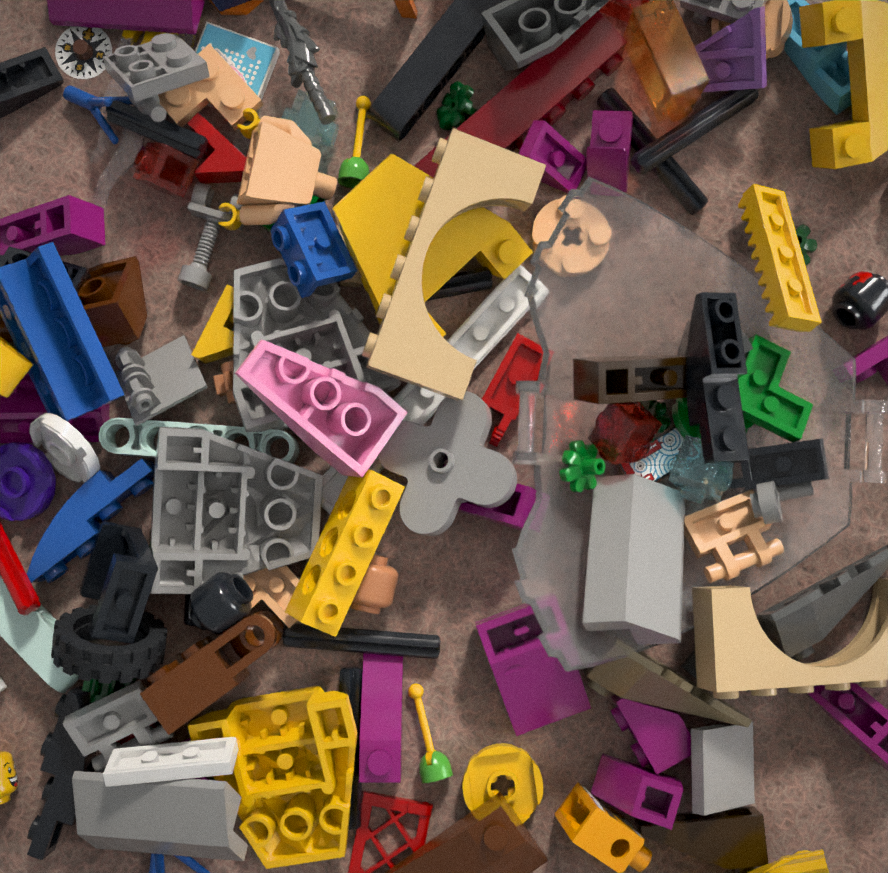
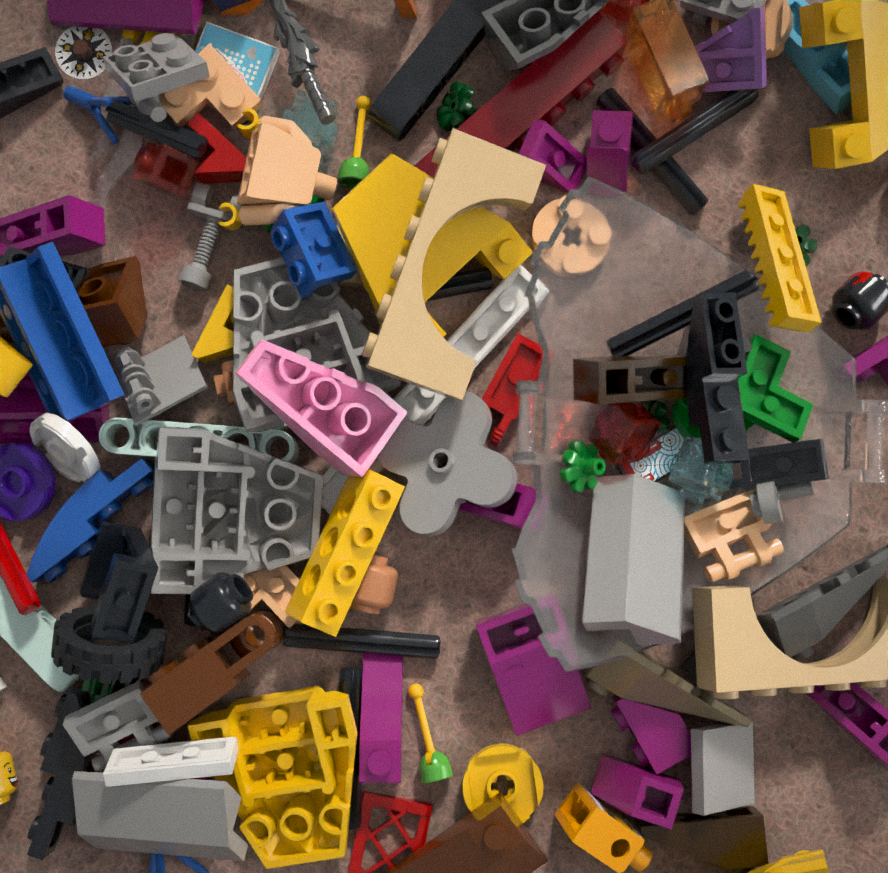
none -> black axle [607,270,759,356]

